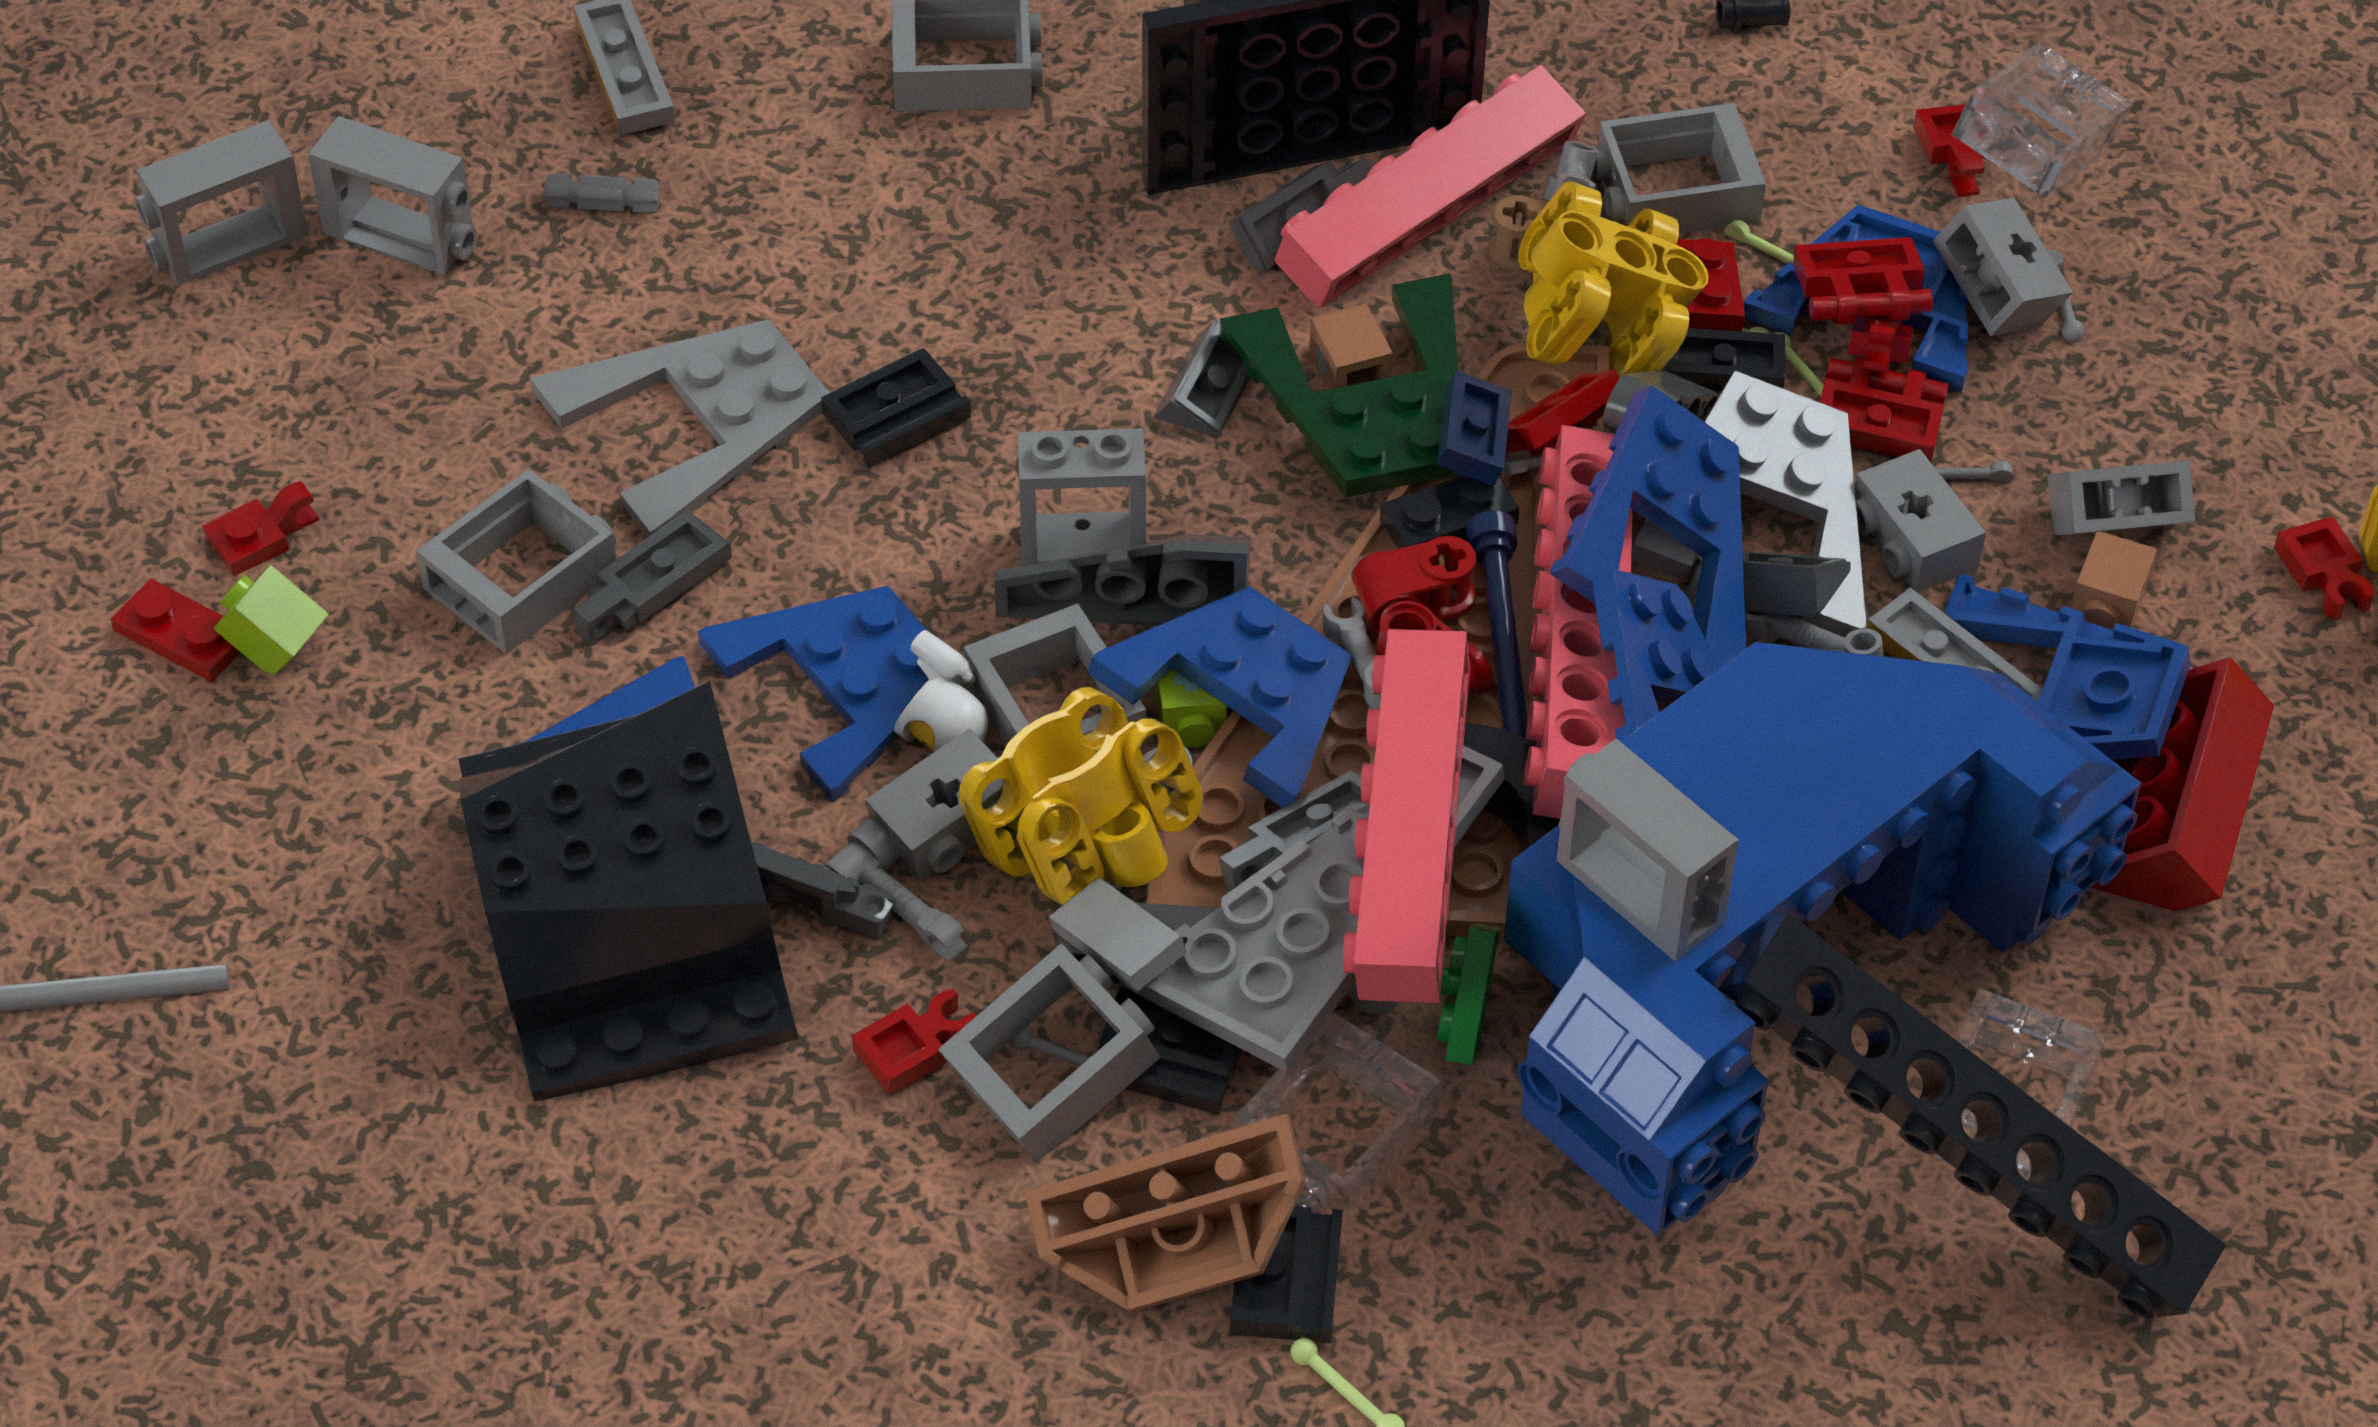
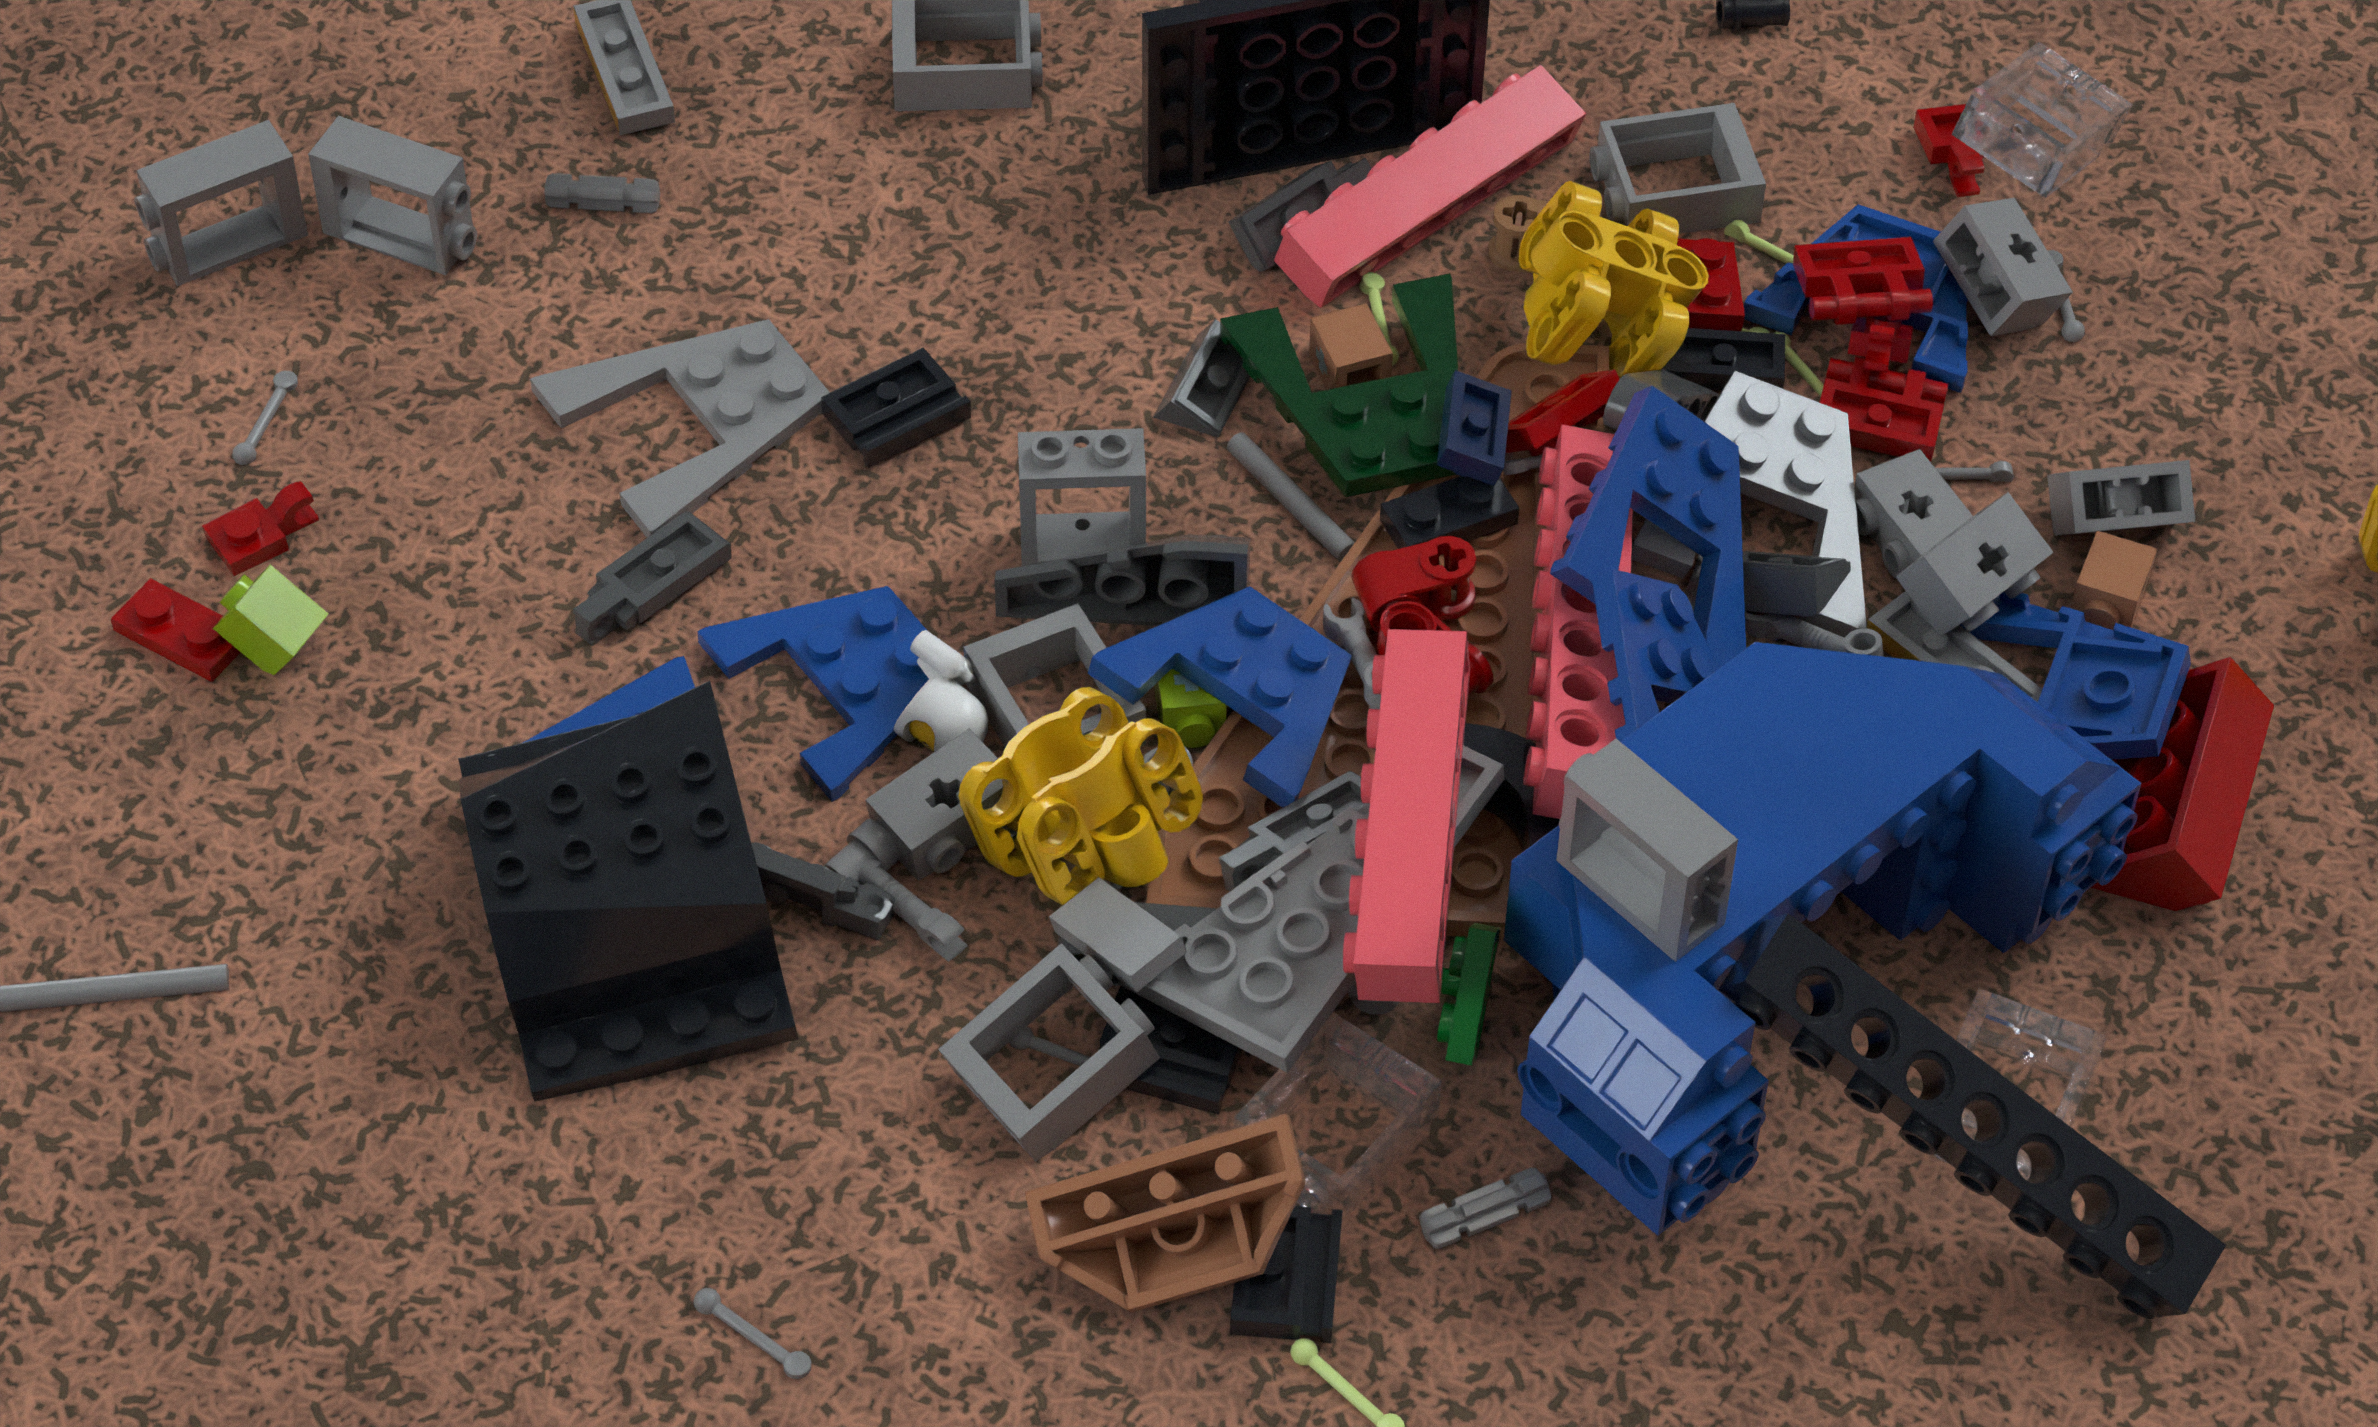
light grey window [416,469,616,655] -> none
red plate [852,989,976,1096] -> none
dark blue piece [1465,511,1528,738] -> none
light grey brick [1543,141,1598,201] -> none
red plate [2274,516,2374,621] -> none
none -> light grey hinge [232,371,298,465]
none -> light grey hinge [693,1288,812,1379]
none -> light grey bar [1227,432,1355,562]
none -> yellowish green hinge [1359,272,1399,366]
none -> light grey axle [1419,1168,1551,1249]
none -> light grey brick [1895,492,2054,637]

